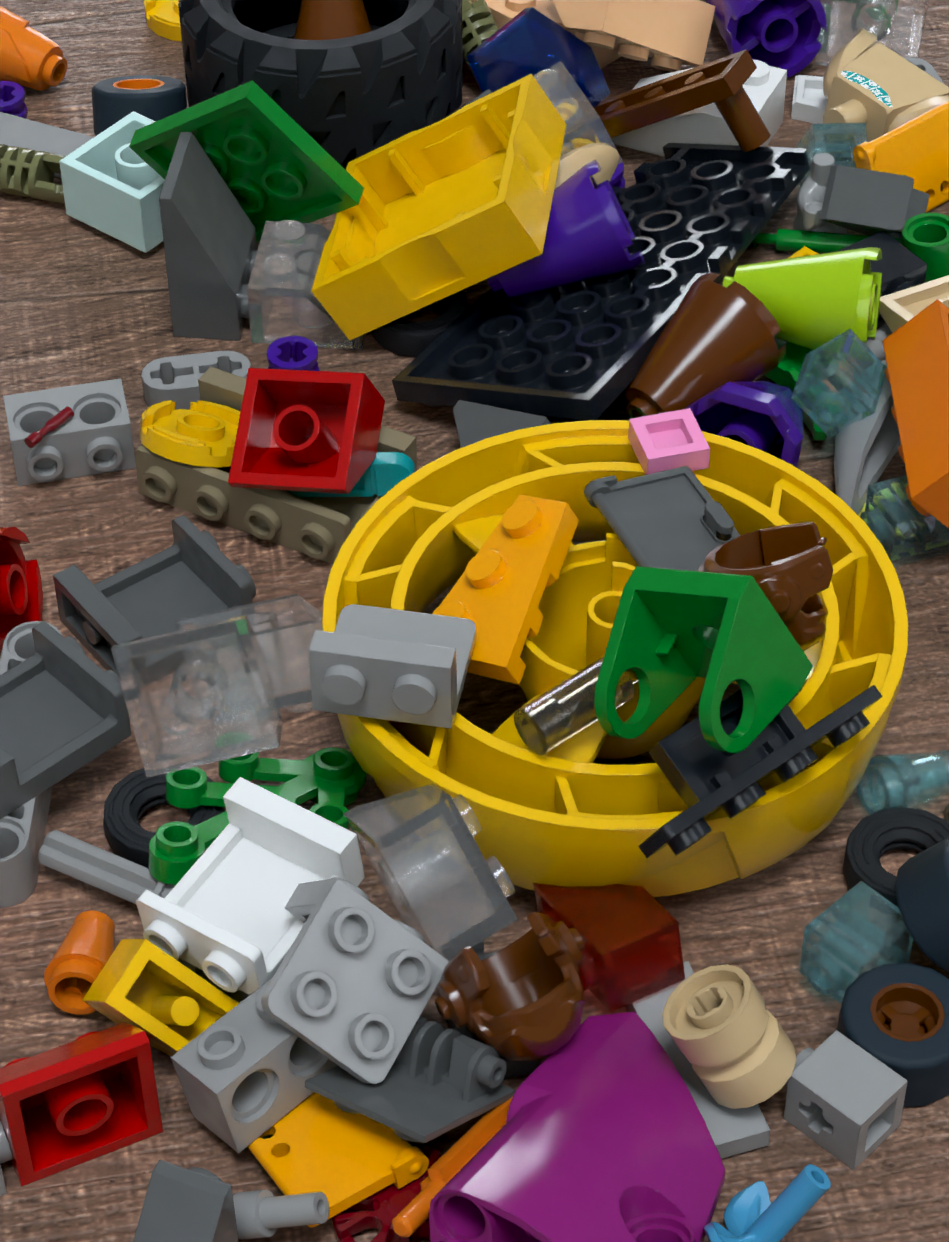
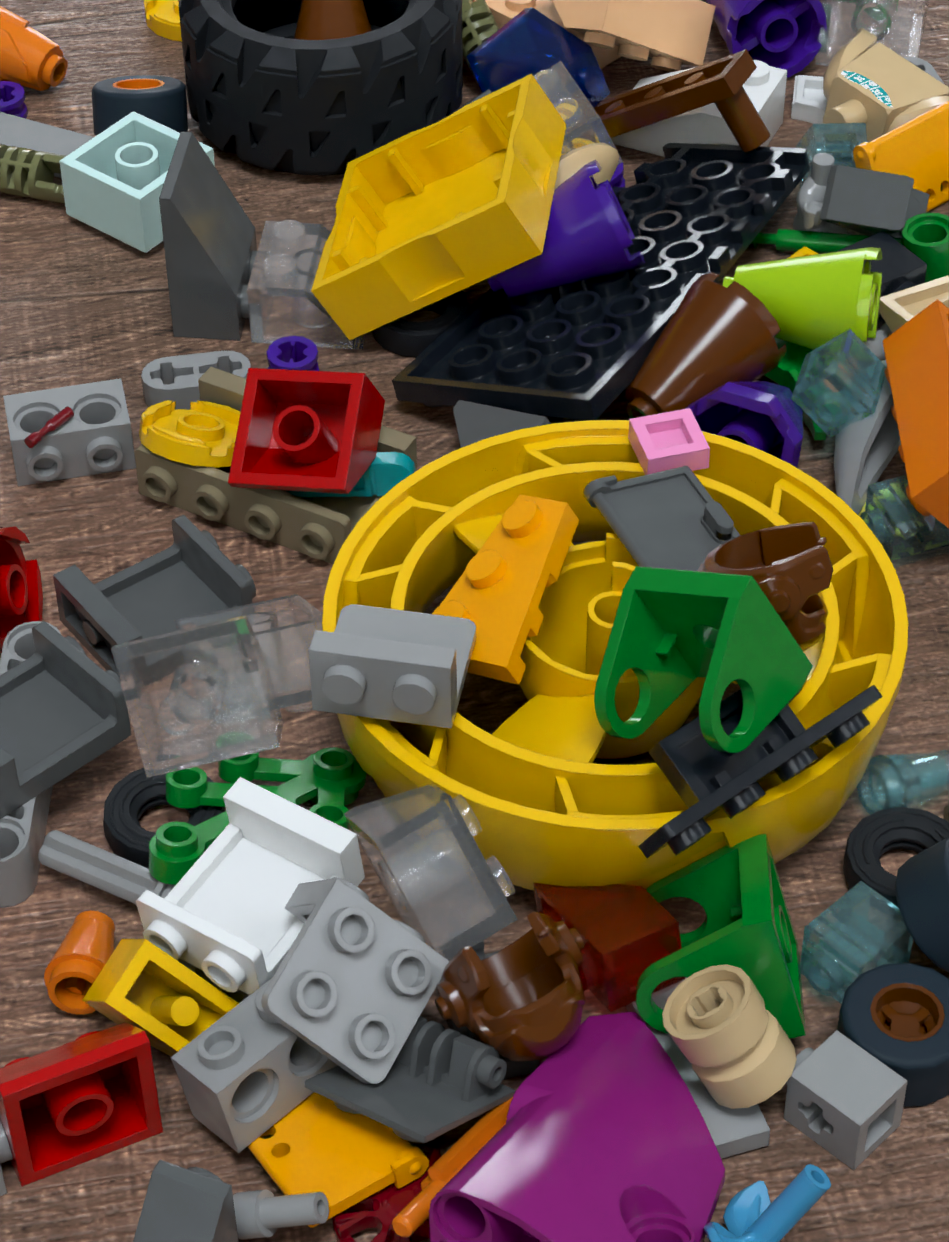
green plate [129,80,364,243] -> none
clear smoke cylinder [514,656,638,755] -> none
none -> green hose [636,834,806,1039]

